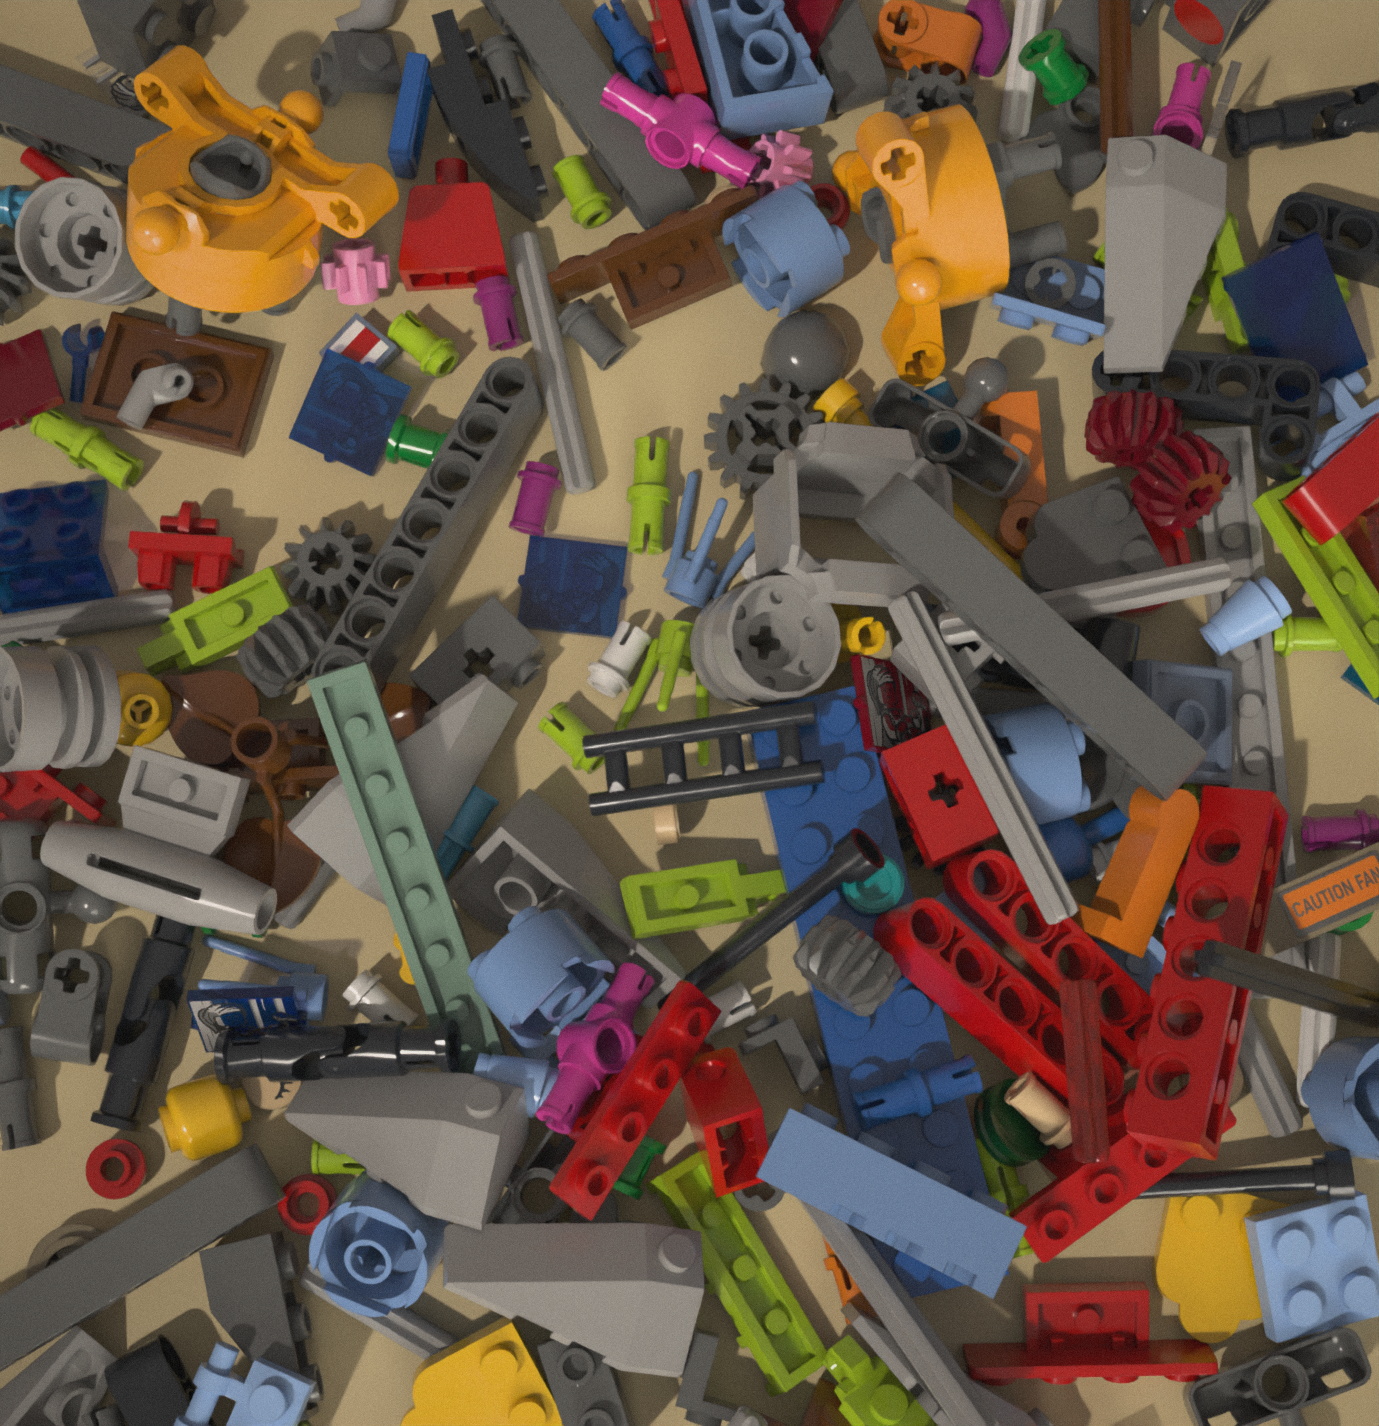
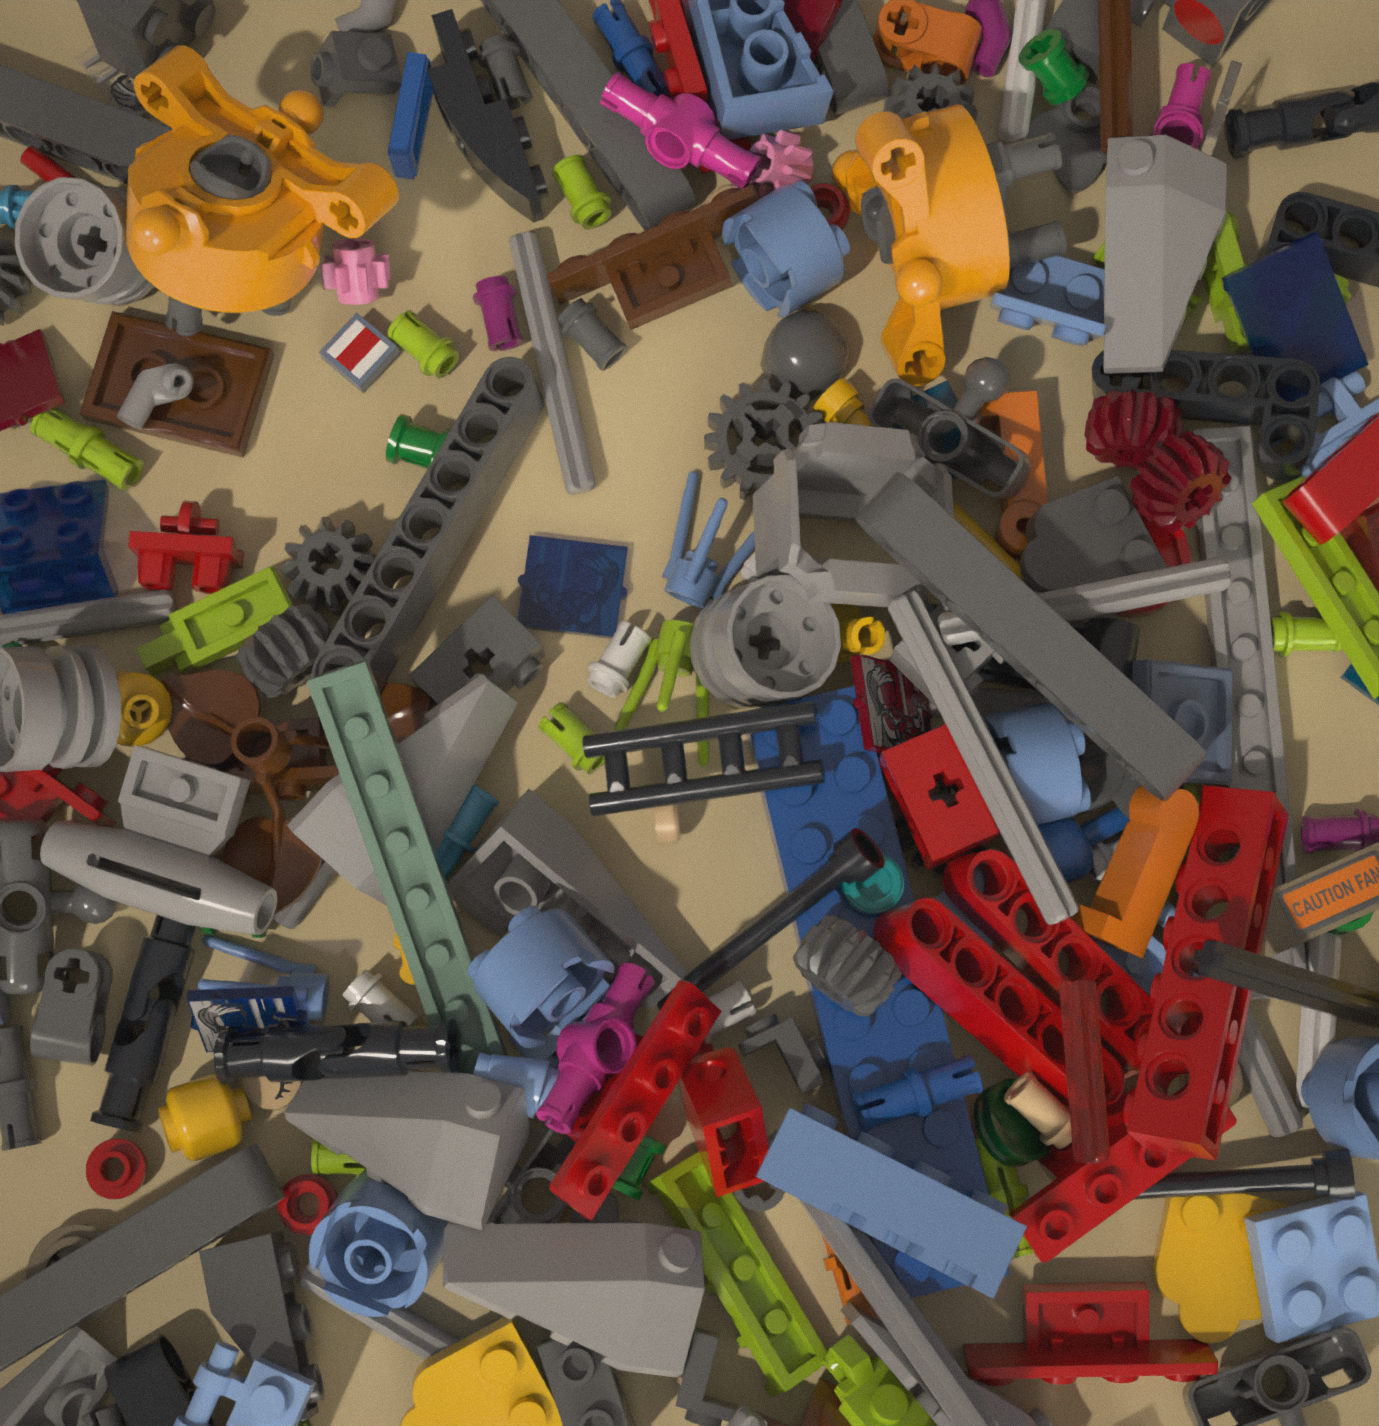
clear blue hand [61,323,105,403] -> none
clear blue piece [288,348,412,477] -> none
red torso [398,157,510,292] -> none
magenta pin [508,461,562,537] -> none
lime hinge [619,859,786,940] -> none
lime pin [626,436,671,555] -> none
dark grey bush [1024,258,1076,310] -> none
light blue cone [1199,575,1292,657] -> none

